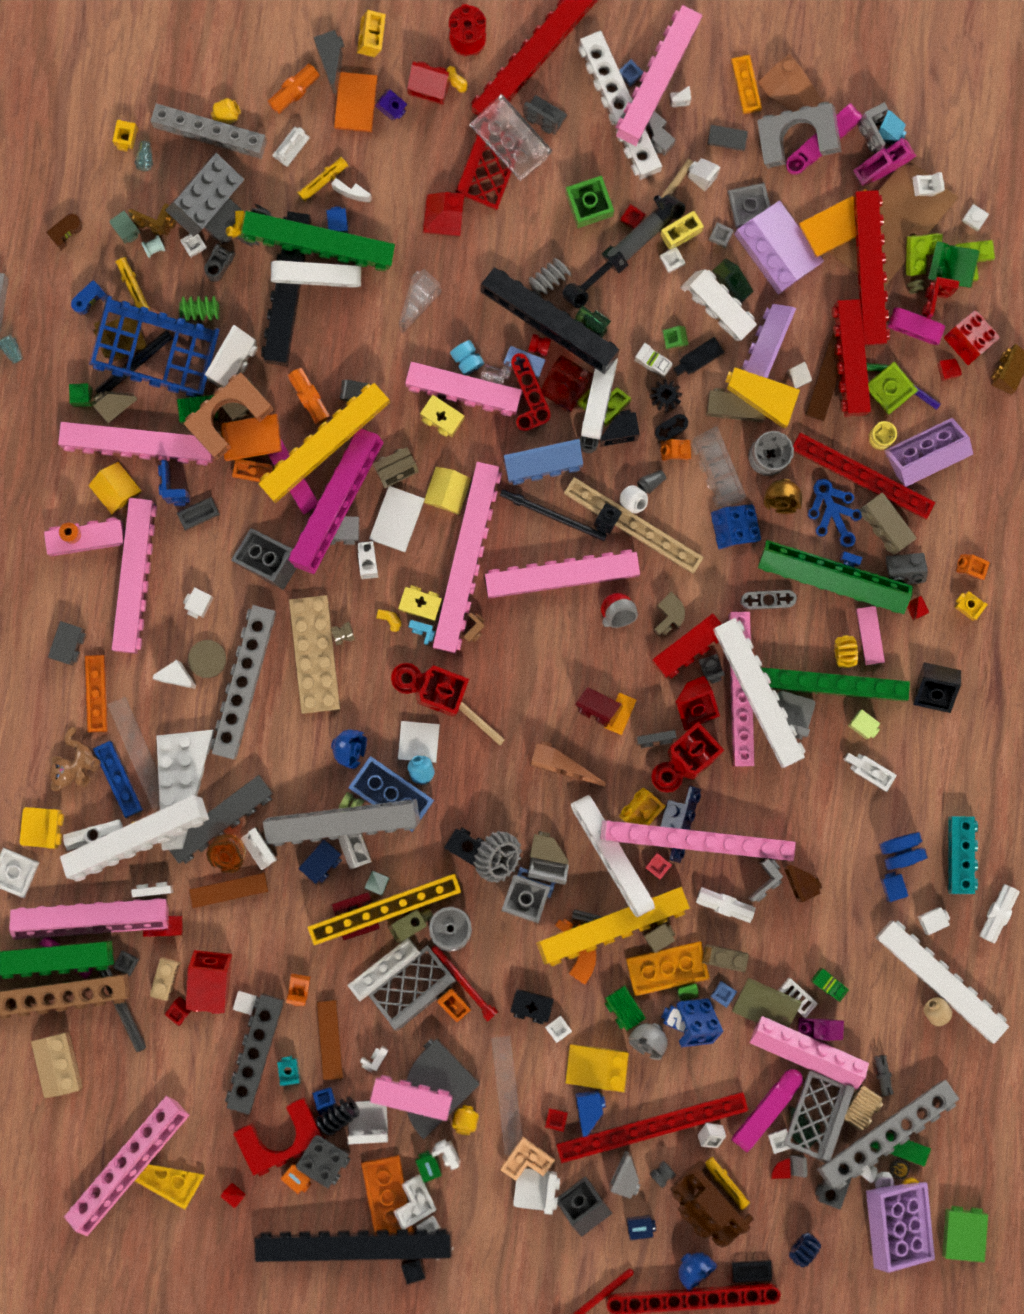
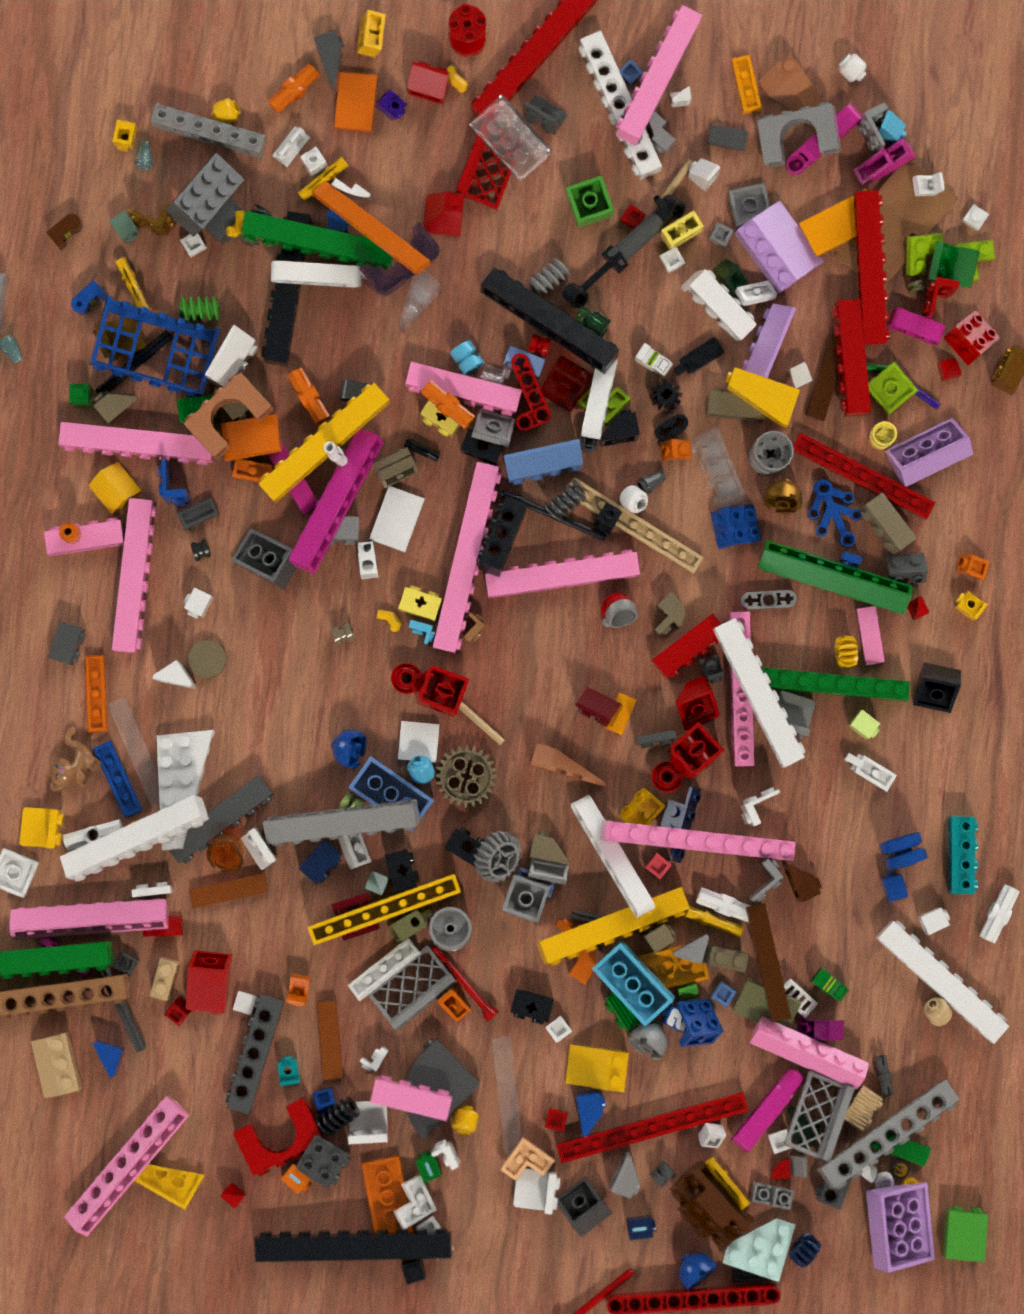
light aqua bush [141,235,165,258] -> none
dark grey piece [204,243,236,282] -> none
light grey brick [210,605,277,760] -> none
tan plate [289,595,340,714] -> none
light yellow slope [424,467,472,515] -> none
bright green slope [663,325,688,349] -> none
none -> blue slope [92,1040,125,1078]
none -> pearl dark grey wheel [190,539,211,561]
none -> white brick [300,147,327,178]
none -> orange tile [312,181,431,275]
none -> white pin [323,441,348,467]
none -> windscreen [359,222,440,297]
none -> black brick [385,849,420,893]
none -> black axle [404,438,441,462]
none -> orange piece [421,380,475,430]
none -> dark tan gear [435,745,498,808]
none -> black brick [460,428,504,466]
none -> light grey tile [471,409,516,447]
none -> black brick [476,496,527,577]
none -> dark grey piece [544,479,586,521]
none -> medium azure slope [592,940,675,1026]
none -> light grey slope [672,933,709,964]
none -> yellow pin [685,906,744,937]
none -> light aqua plate [722,1218,796,1282]
none -> white plate [735,280,778,306]
none -> white bracket [740,787,781,827]
none -> reddish brown tile [745,903,791,1023]
none -> light grey slope [749,1181,794,1210]
none -> white head [838,53,867,82]

